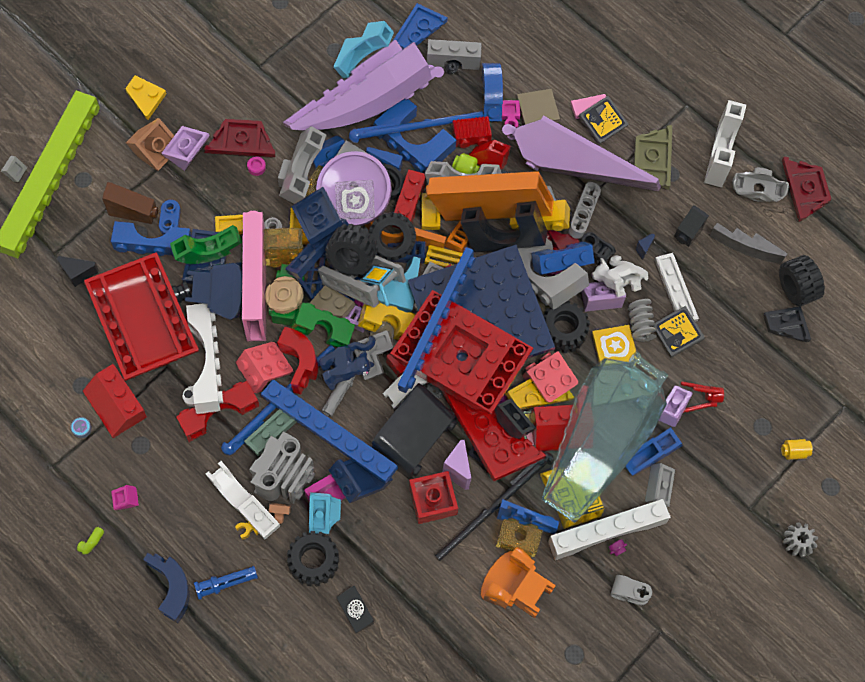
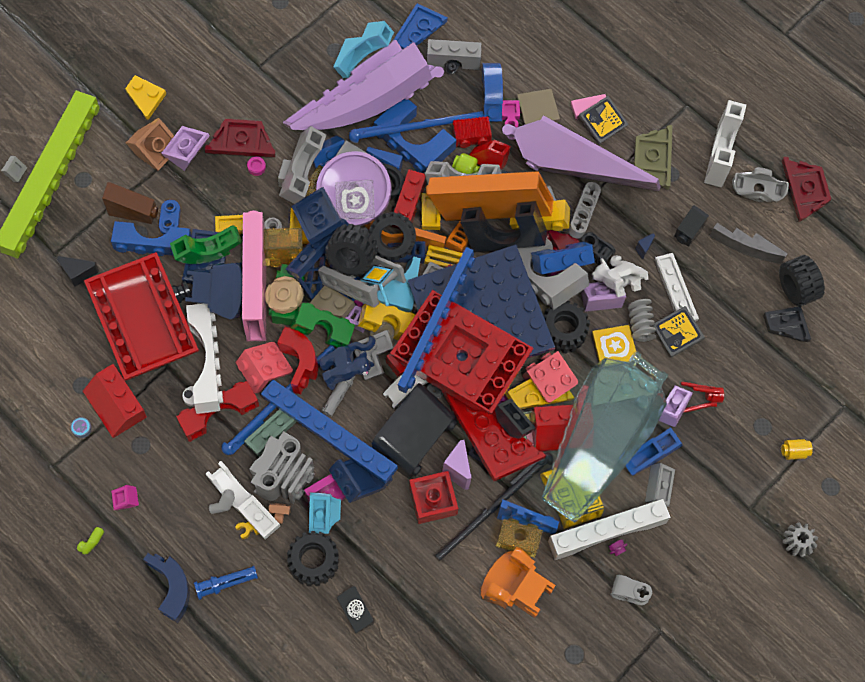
none -> light grey arm [209,489,235,514]

